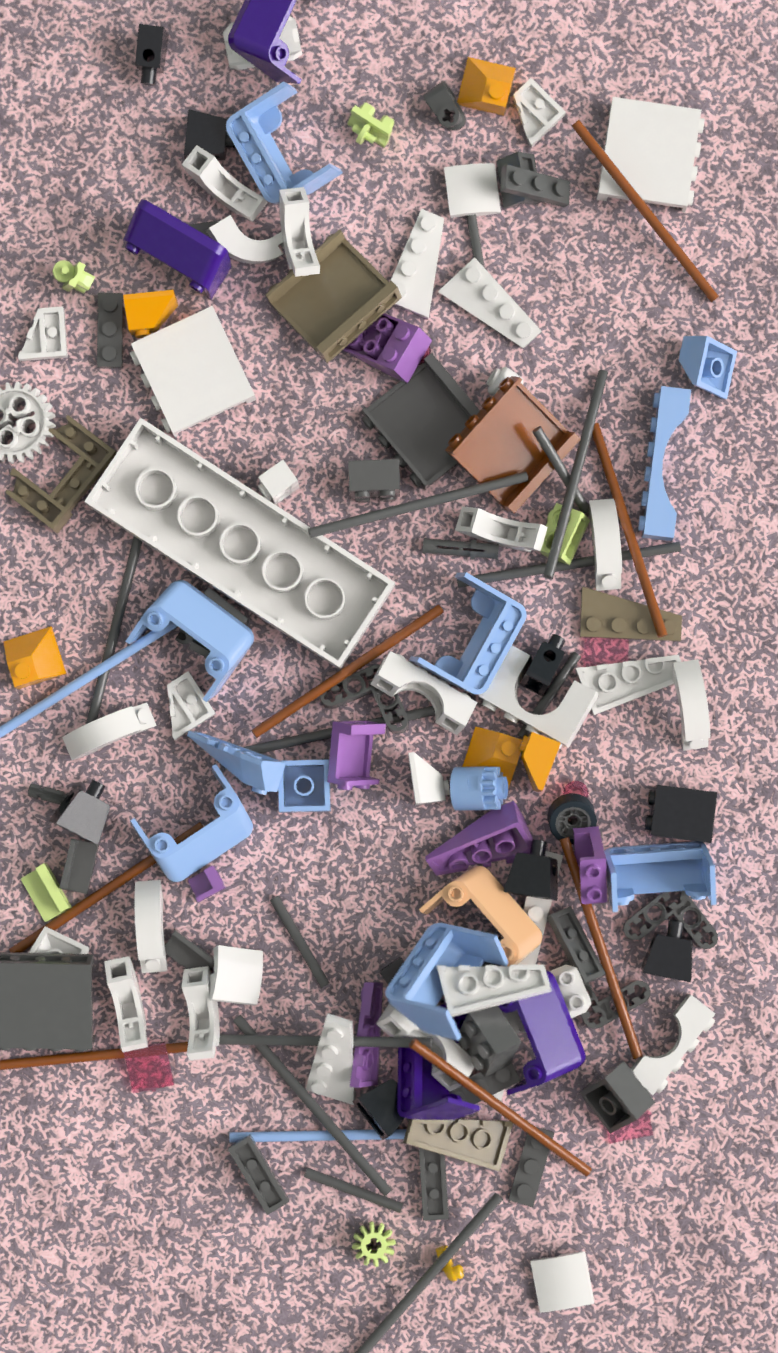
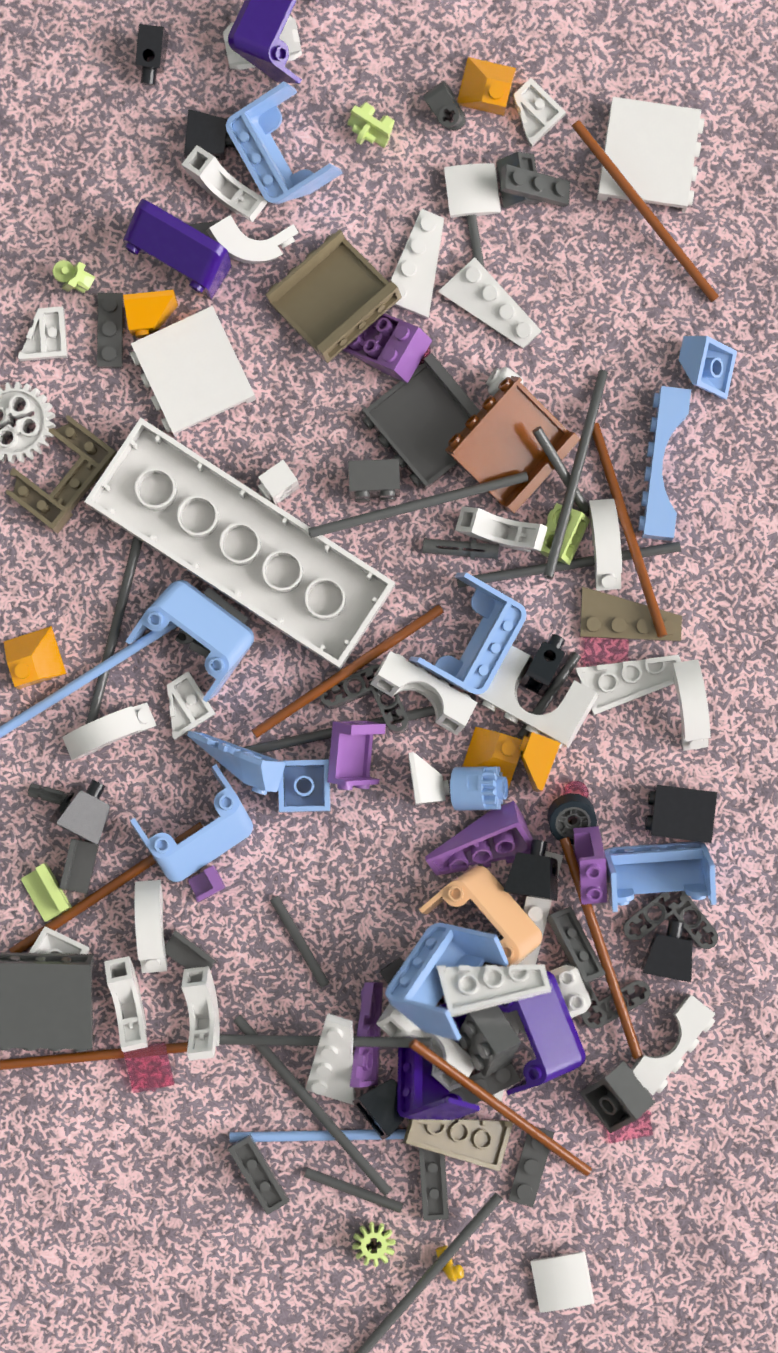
white slope [209,945,263,1006] -> none
white arch [279,187,320,277] -> none

